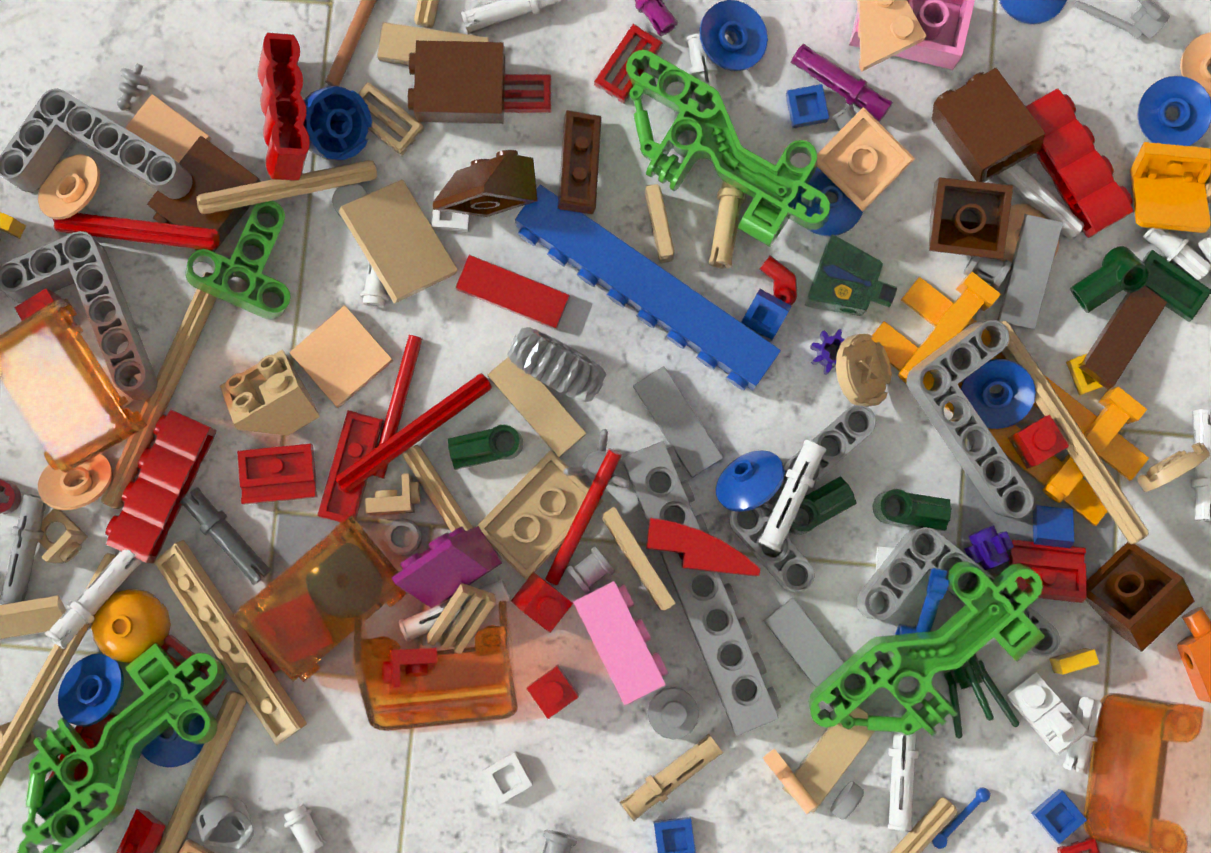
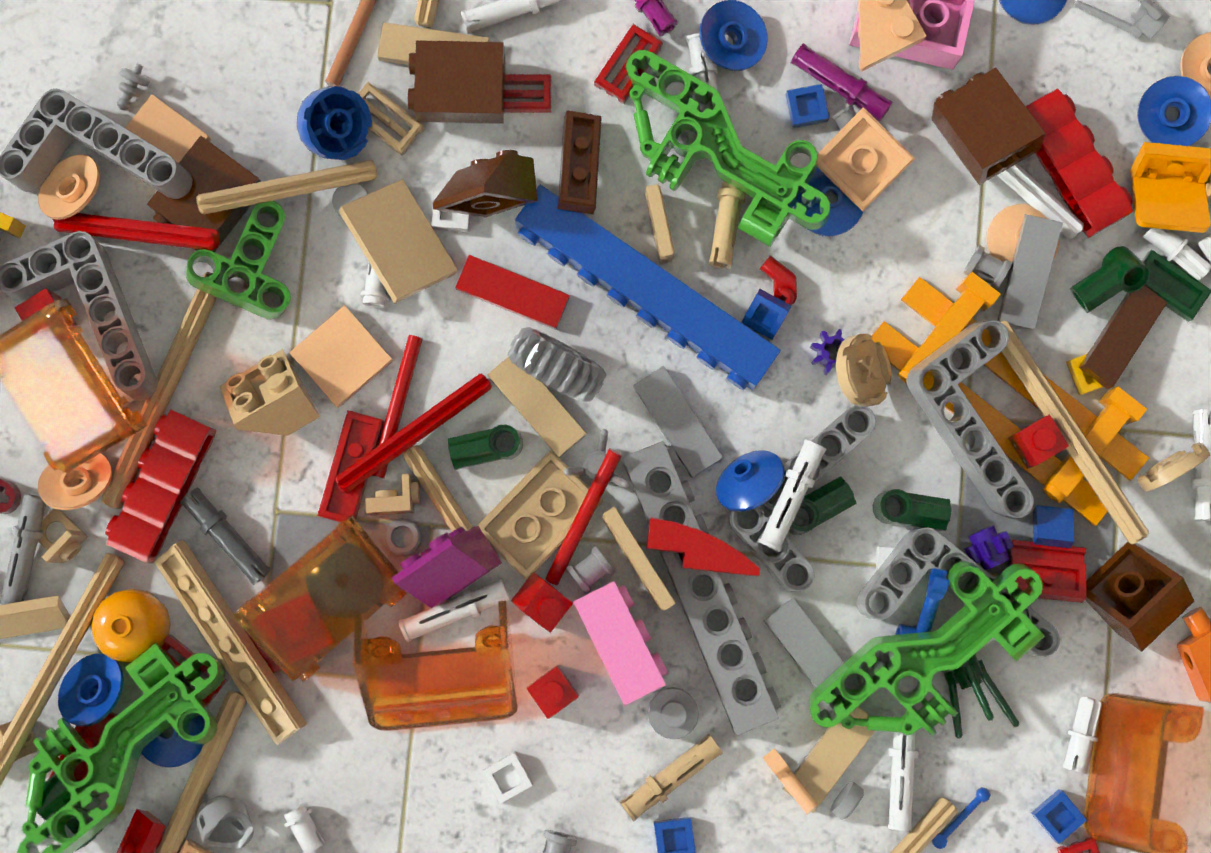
white pin [45,550,141,649] -> none
red plate [237,443,318,505] -> none
red brick [258,33,310,181] -> none
red bracket [382,648,438,694] -> none
tan tile [427,583,496,654] -> none
clear green torso [804,235,897,316] -> none
reddish brown slope [929,177,1013,260] -> none
blue dish [961,359,1036,429] -> none
white hinge [1007,672,1087,756] -> none
yellow tile [1049,648,1099,674] -> none

